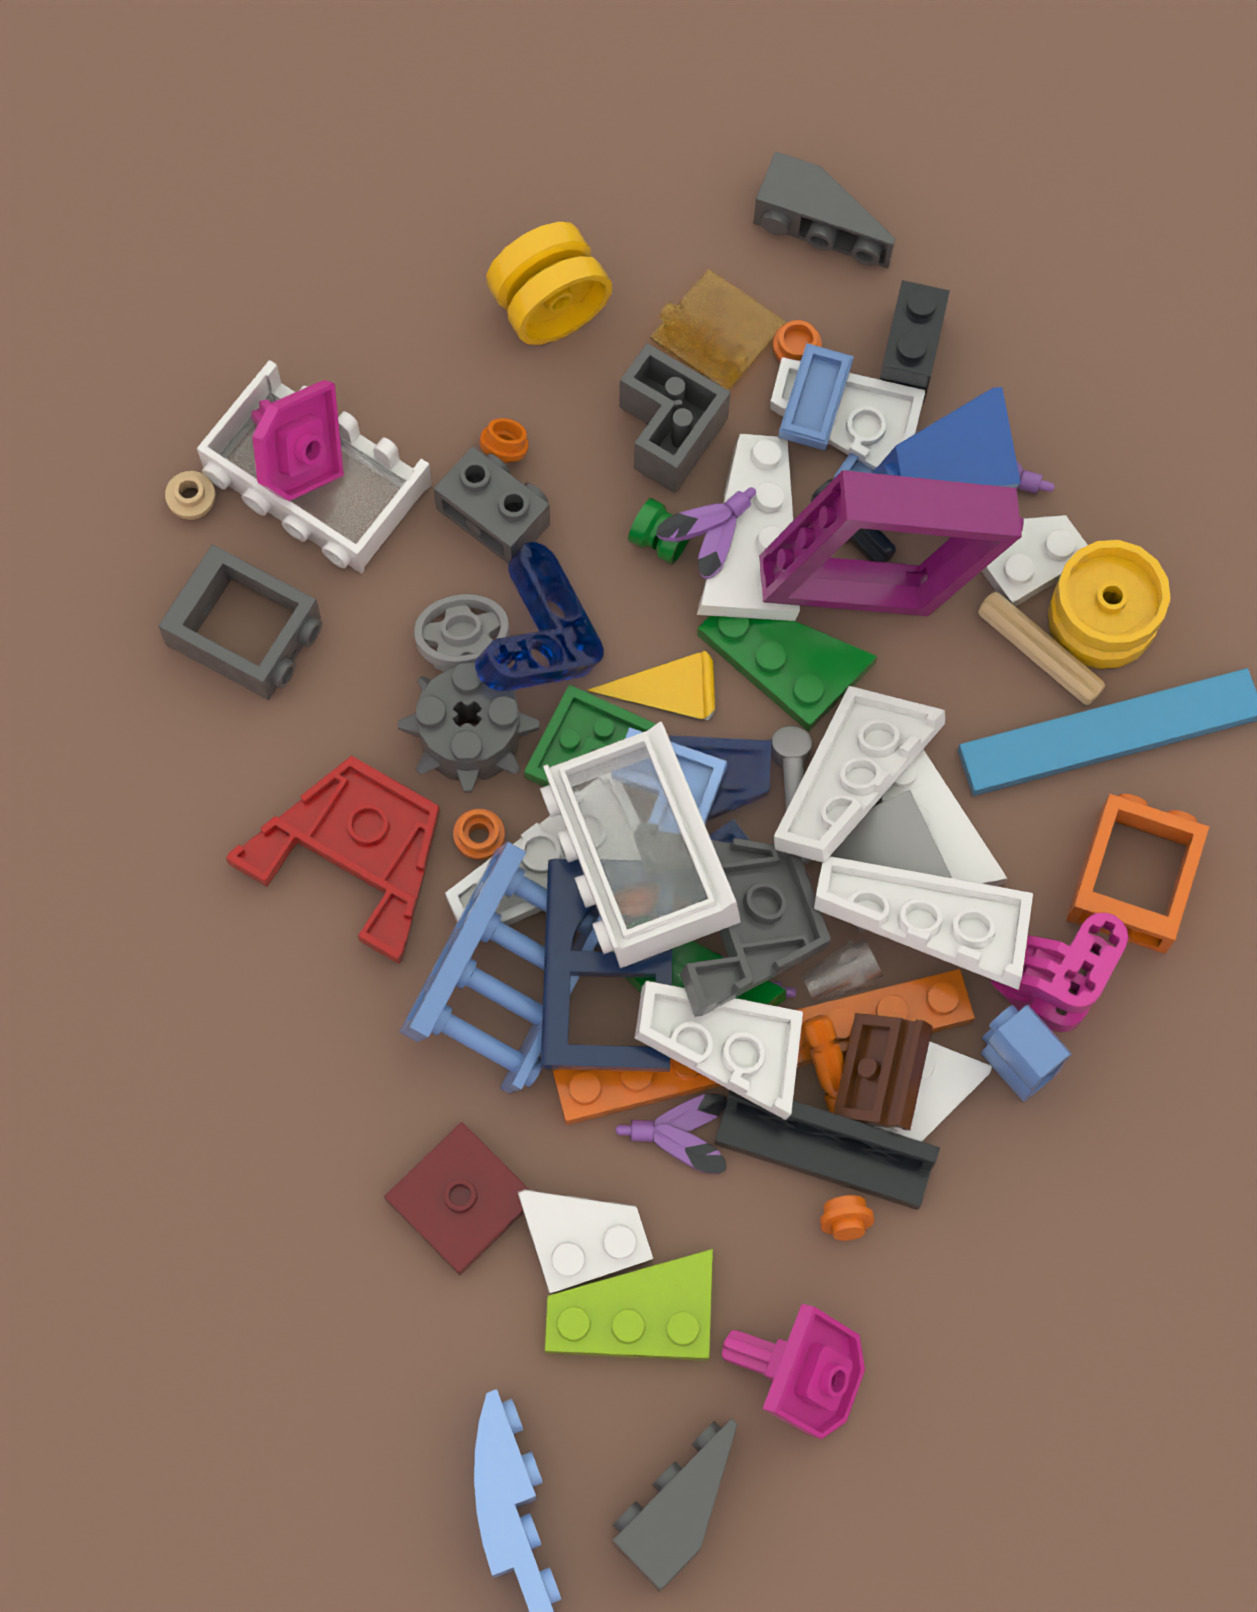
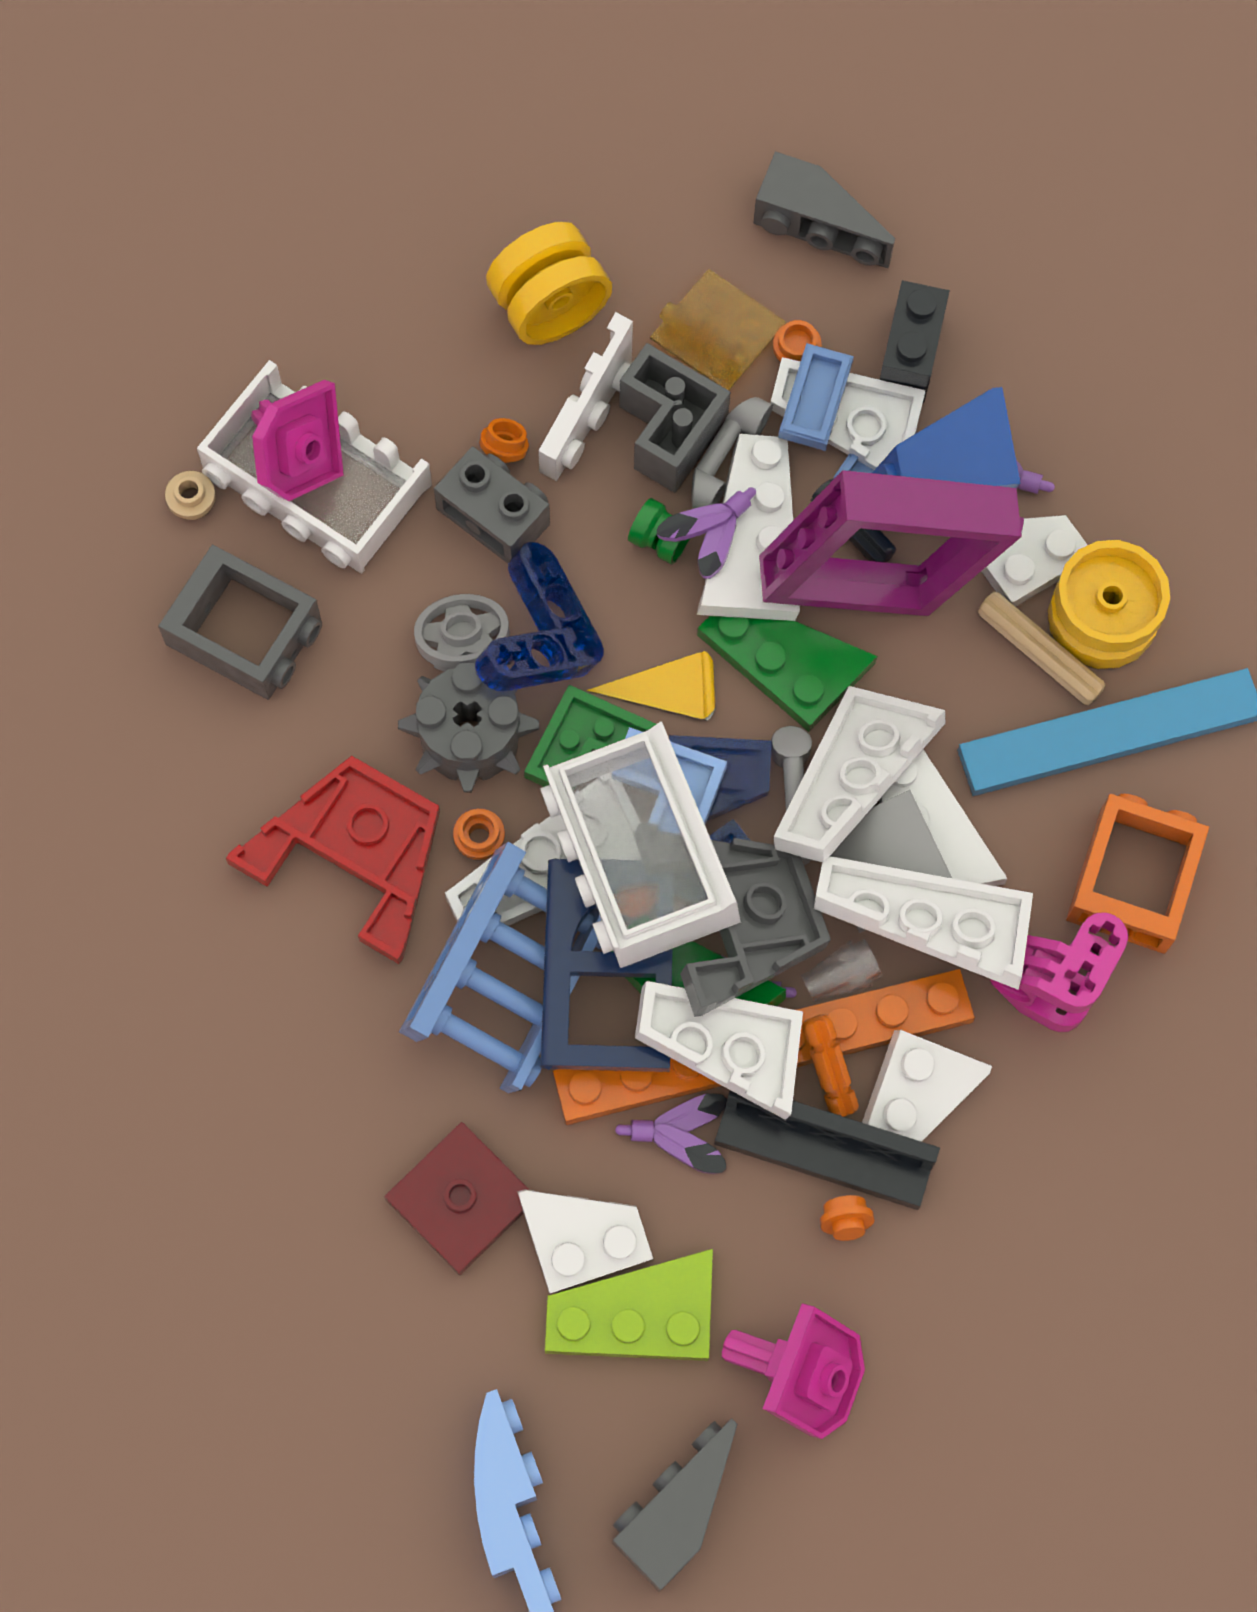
reddish brown plate [833,1013,933,1131] -> none
medium blue brick [981,1005,1072,1102] -> none
none -> white wing [539,312,633,481]
none -> light grey bar [691,397,773,509]

